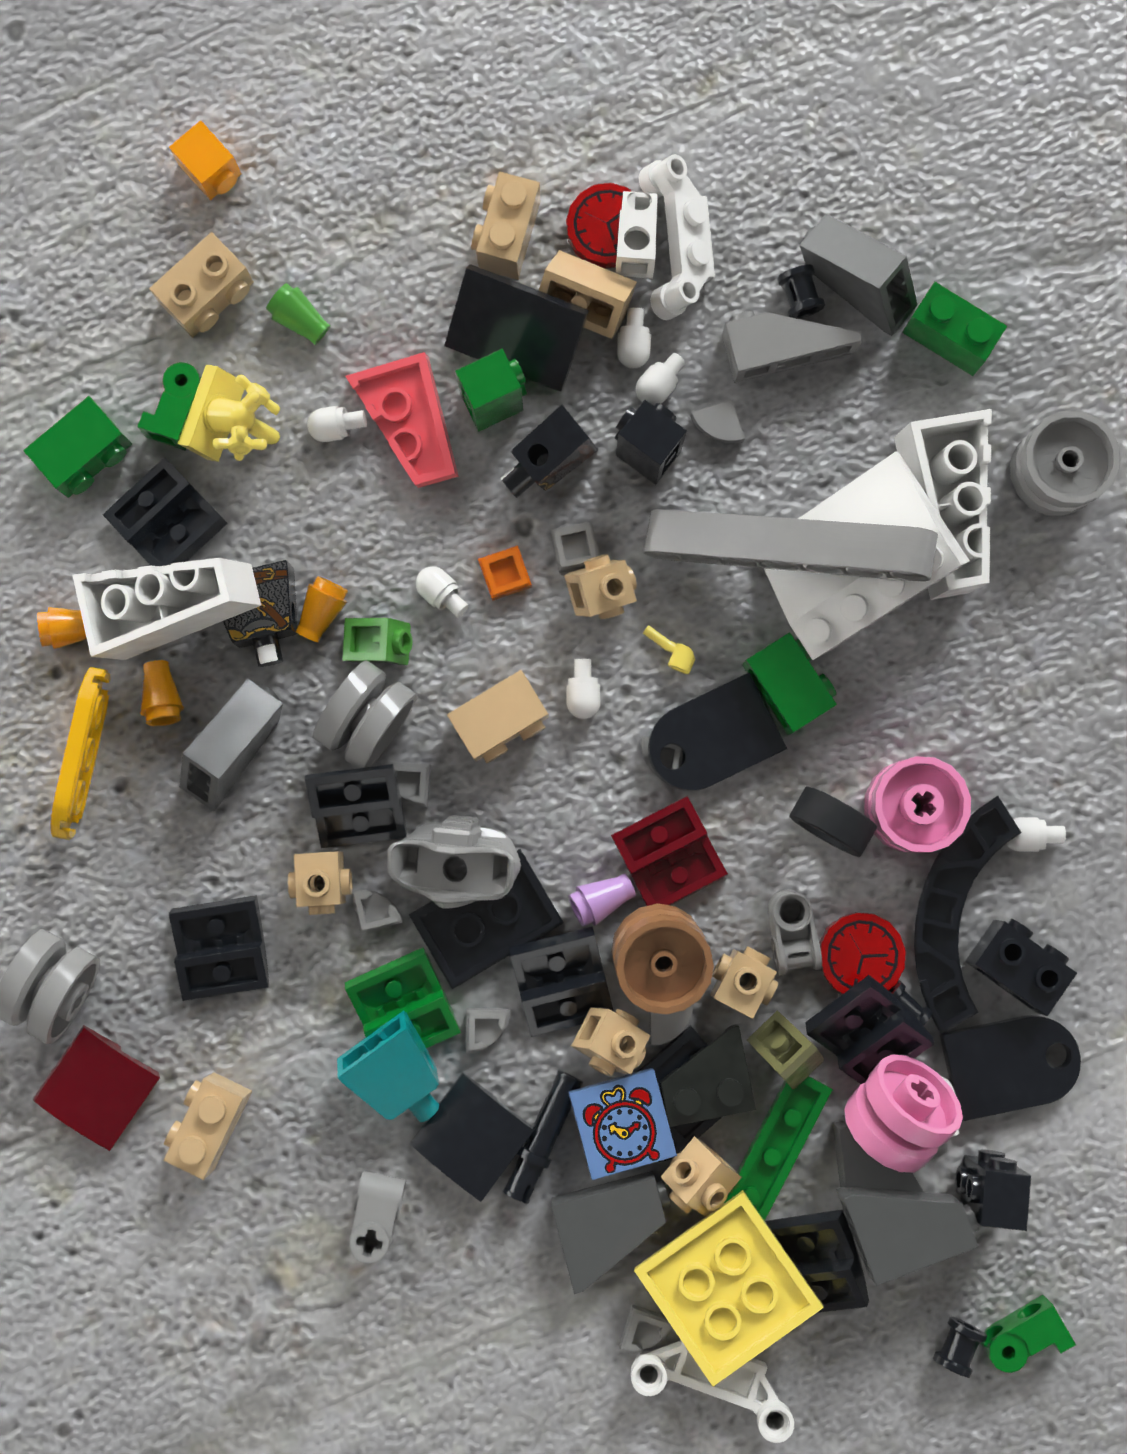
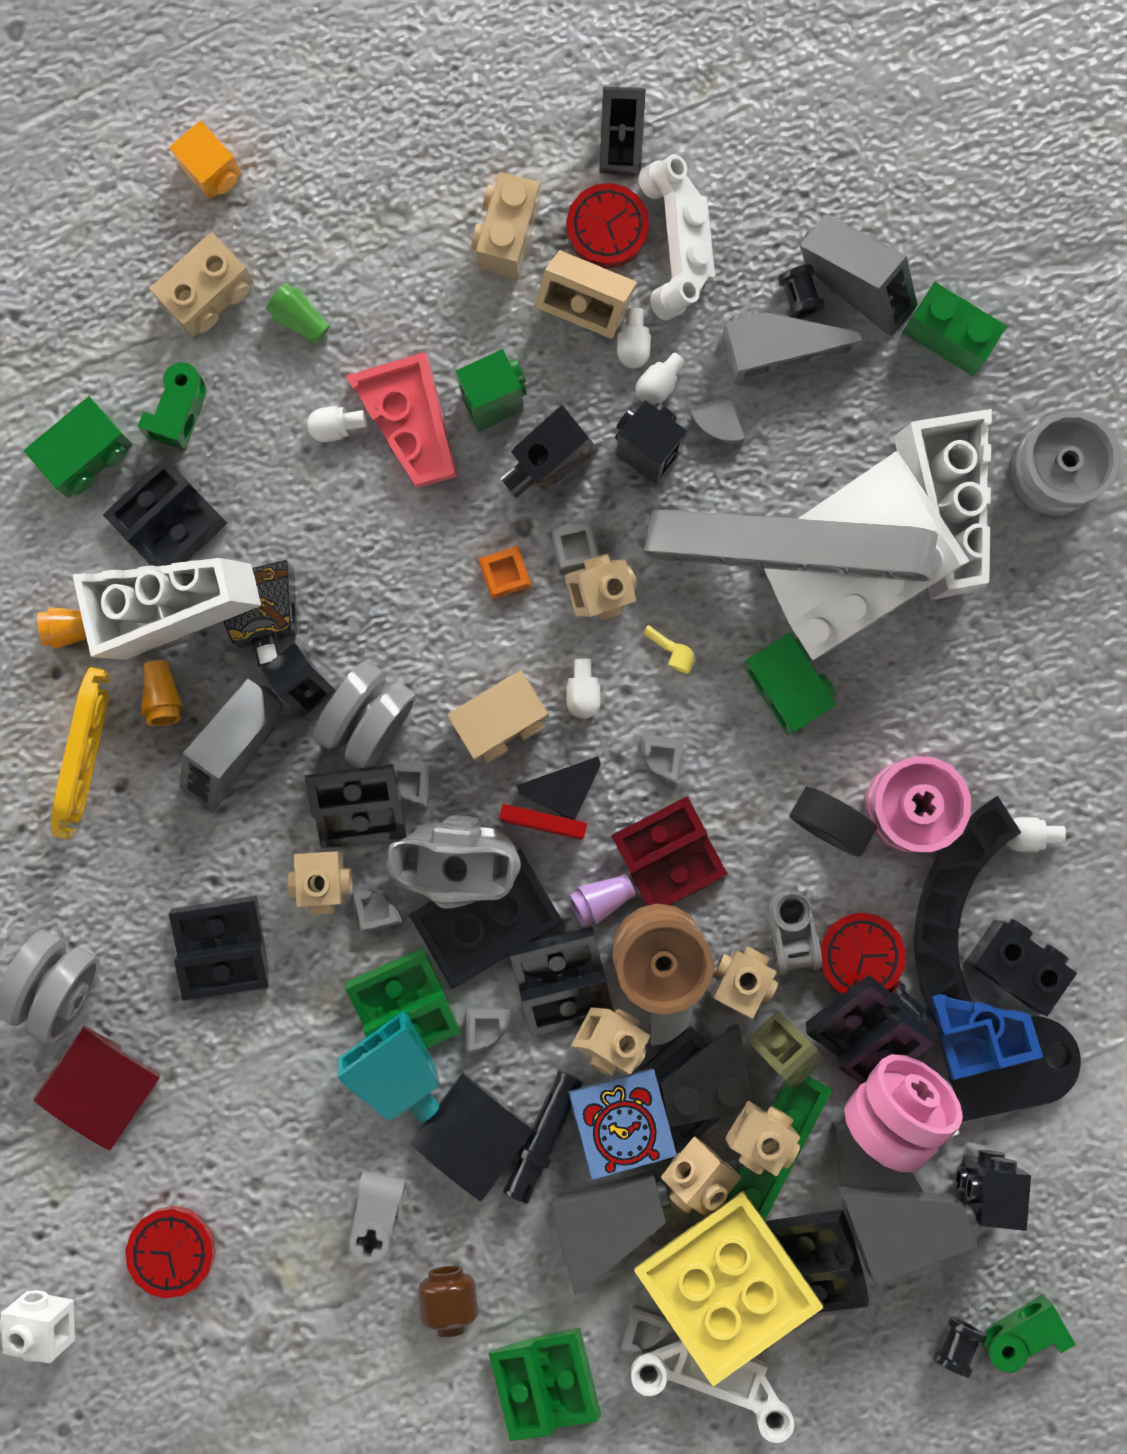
tan brick [163,1072,252,1180] -> none
light yellow piece [178,365,280,462] -> none
light orange cone [295,576,348,643] -> none
bright green bracket [342,618,413,665] -> none
white cylinder [416,567,469,618] -> none
black tile [444,264,589,392] -> none
white leg [615,191,657,279] -> none
black tile [648,672,787,791] -> none
none -> white brick [0,1290,75,1364]
none -> red tile [125,1206,216,1299]
none -> black slope [261,642,336,717]
none -> reddish brown head [418,1266,478,1337]
none -> green slope [489,1328,602,1442]
none -> red tile [499,804,588,840]
none -> black slope [516,756,601,820]
none -> black slope [599,86,646,174]
none -> tan brick [725,1101,800,1176]
none -> blue slope [931,994,1043,1080]

